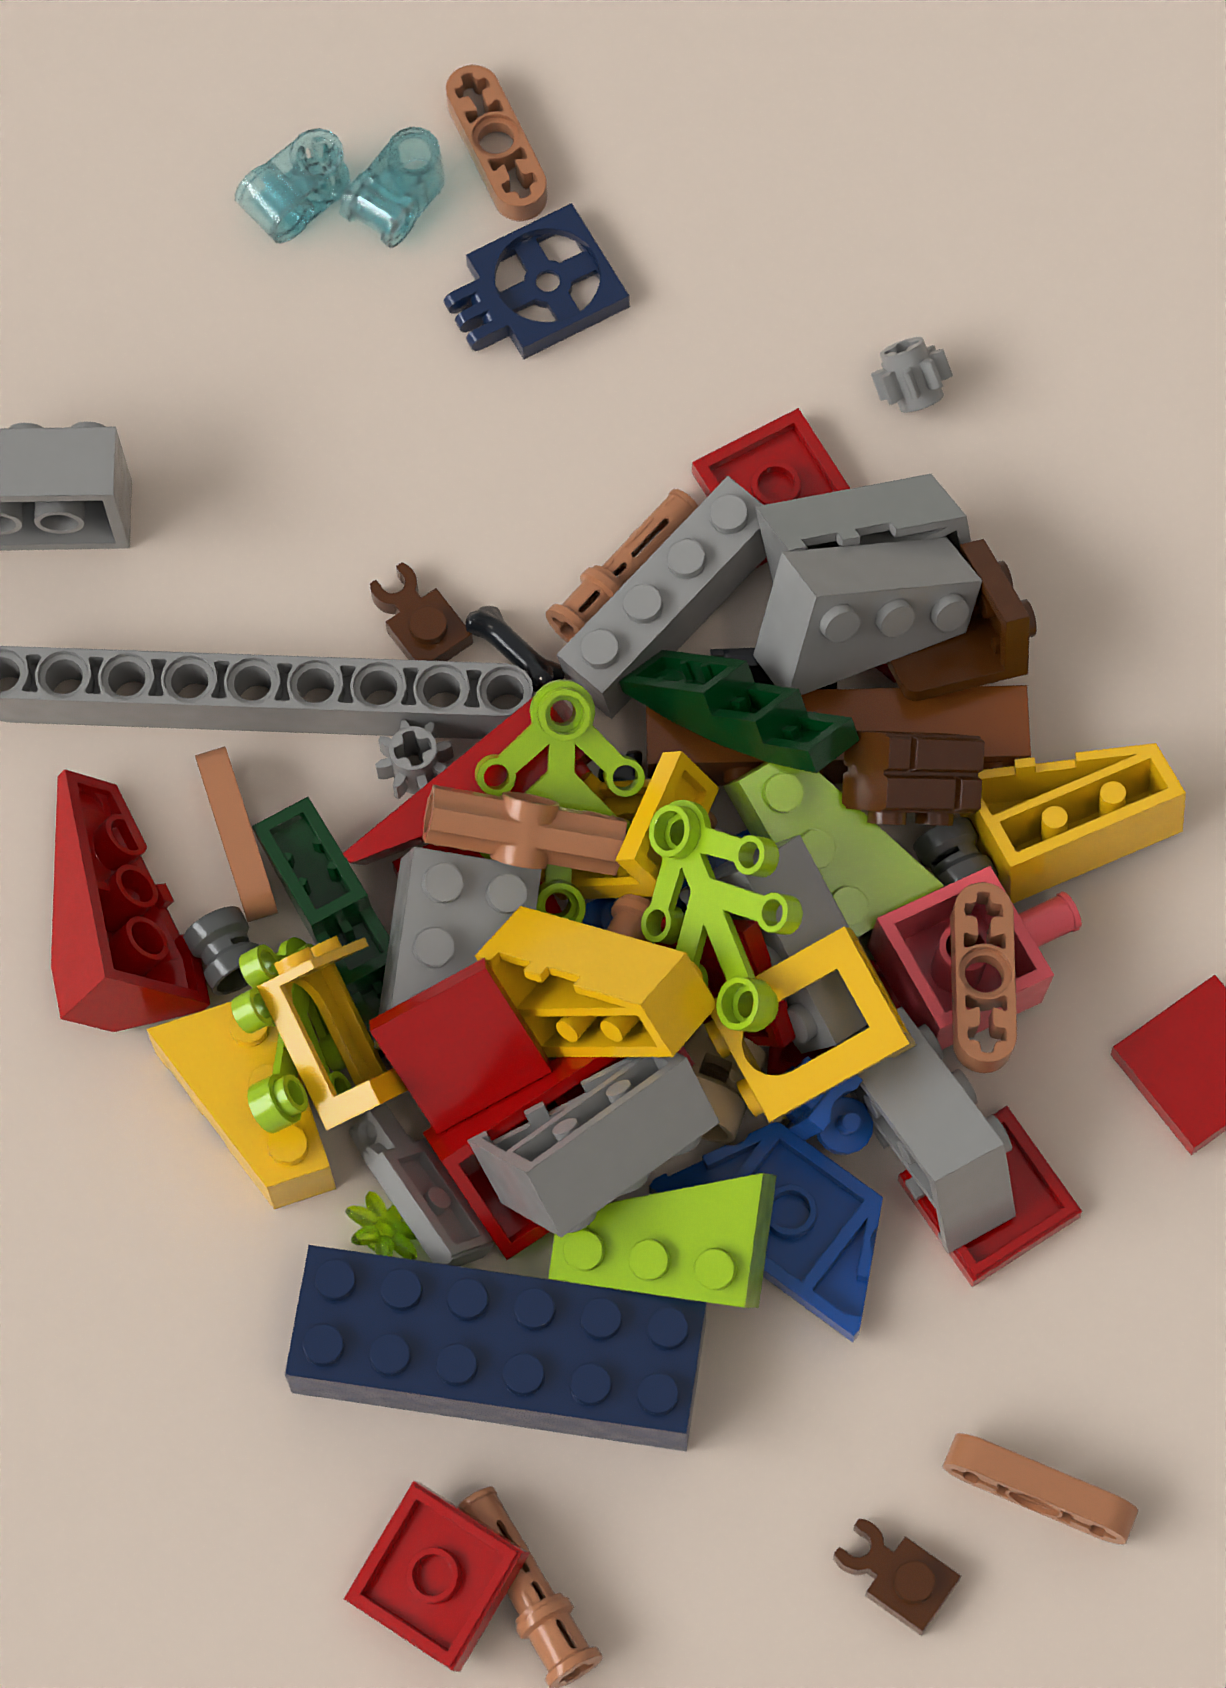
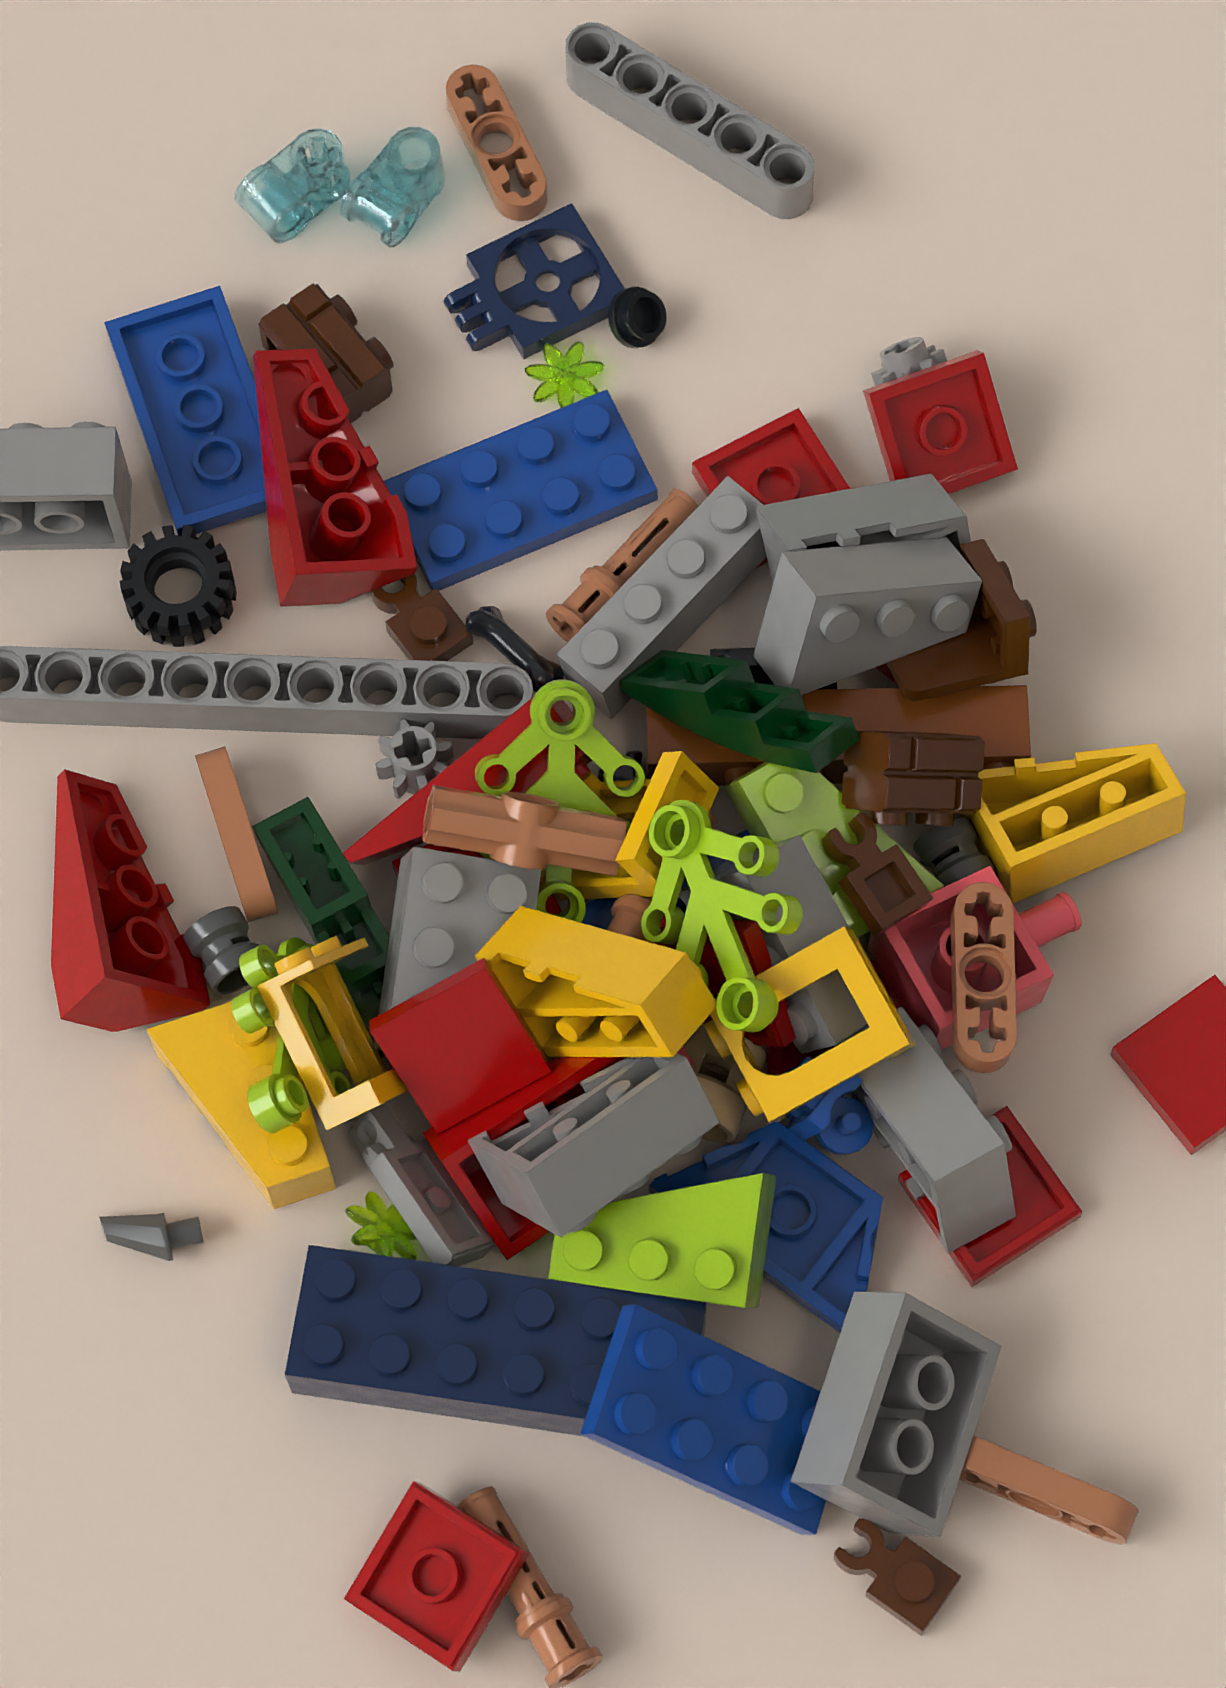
none -> dark grey bar [99,1213,204,1261]
none -> blue plate [104,285,267,535]
none -> black tyre [119,525,237,647]
none -> red wedge [253,348,417,607]
none -> reddish brown brick [258,283,394,423]
none -> blue plate [384,389,658,591]
none -> clear neon green plant [525,341,604,408]
none -> light grey beam [566,22,814,219]
none -> blue plate [580,1304,826,1535]
none -> black plate [608,287,667,348]
none -> light grey brick [791,1292,1002,1537]
none -> reddish brown plate [822,812,933,937]
none -> red tile [863,350,1018,494]

